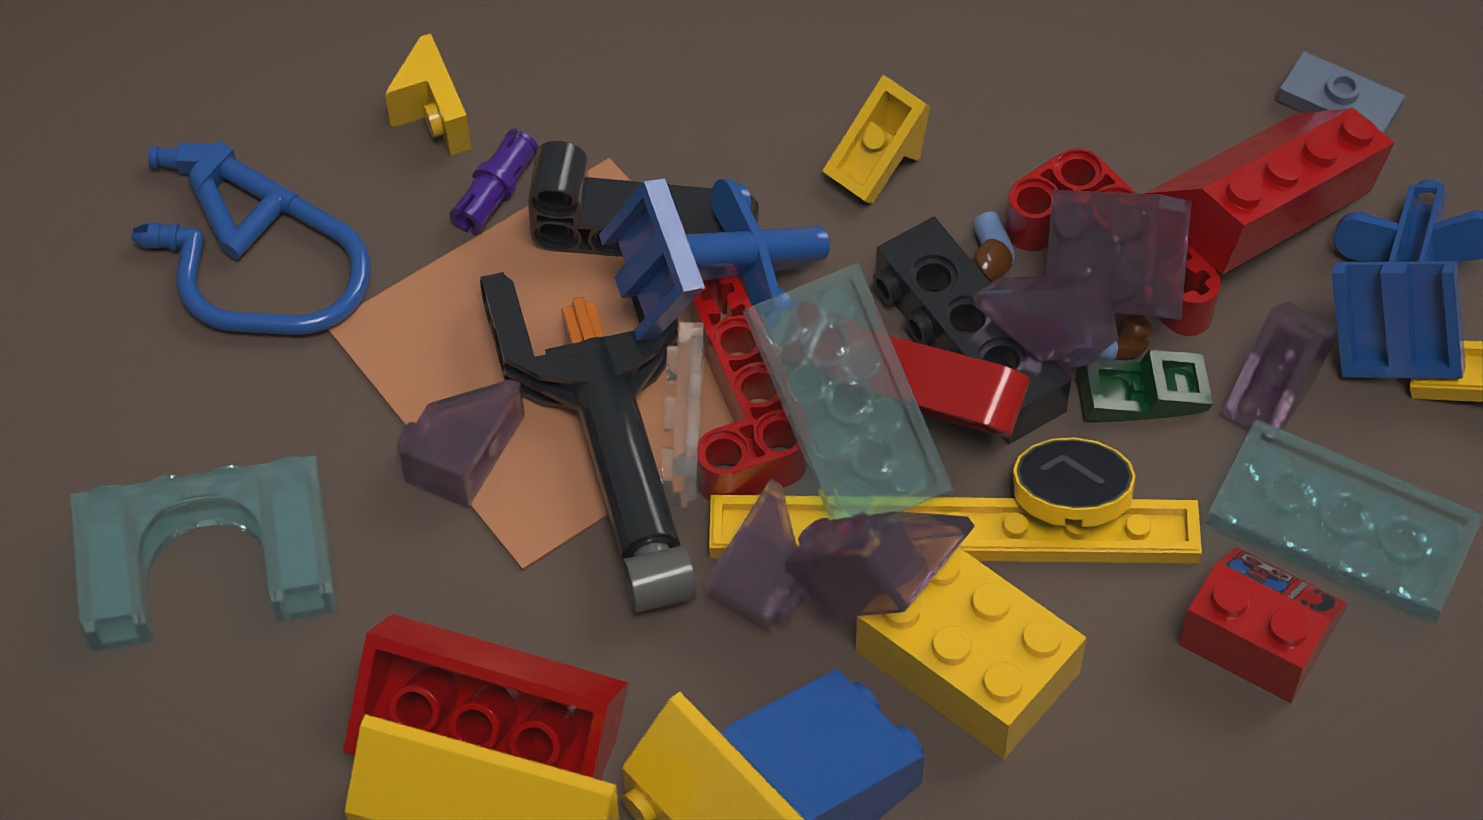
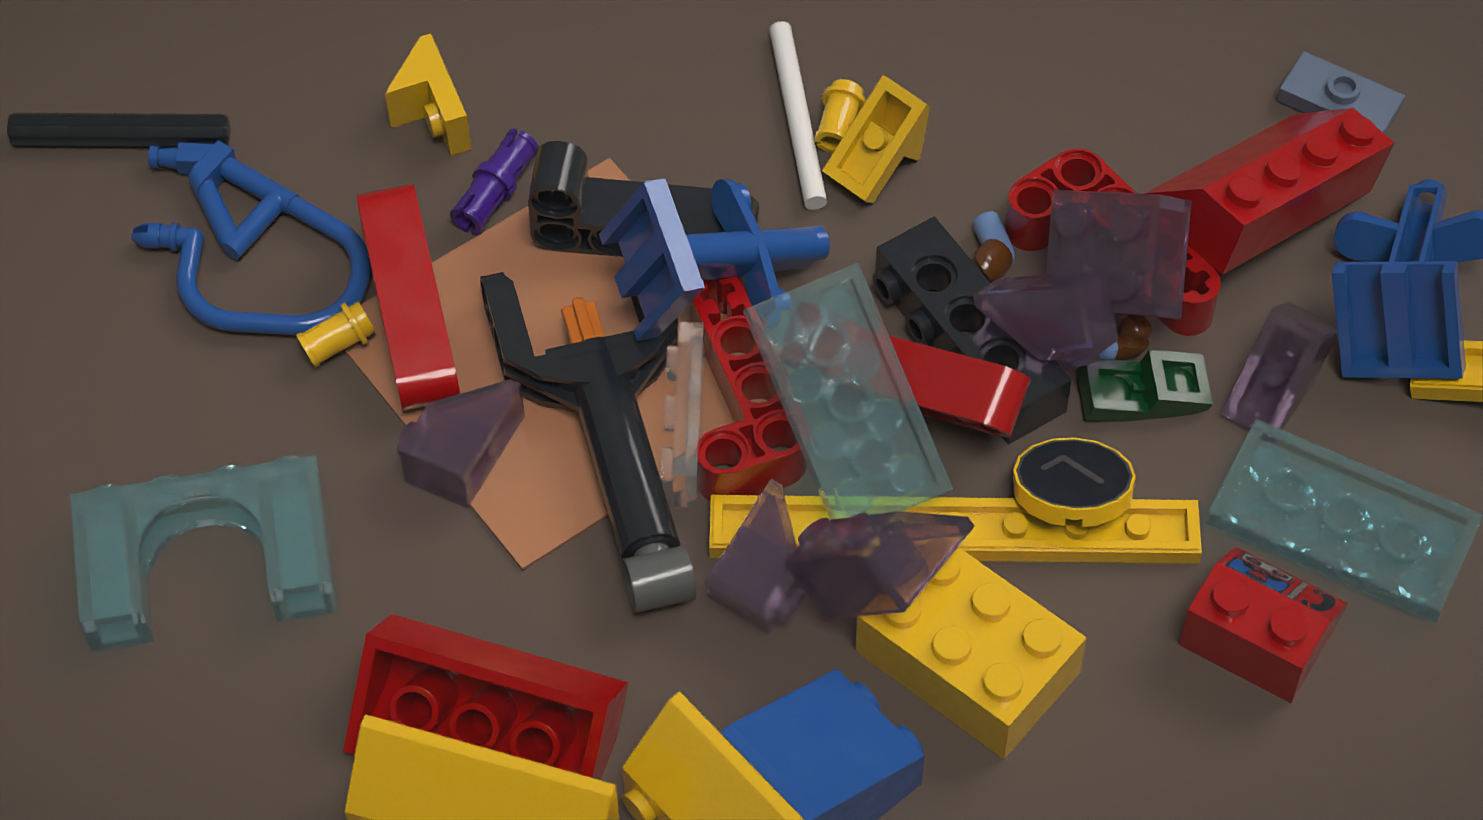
none -> black axle [7,113,231,147]
none -> yellow pin [296,301,376,368]
none -> red beam [356,183,461,412]
none -> white bar [769,22,827,210]
none -> yellow pin [814,79,866,154]

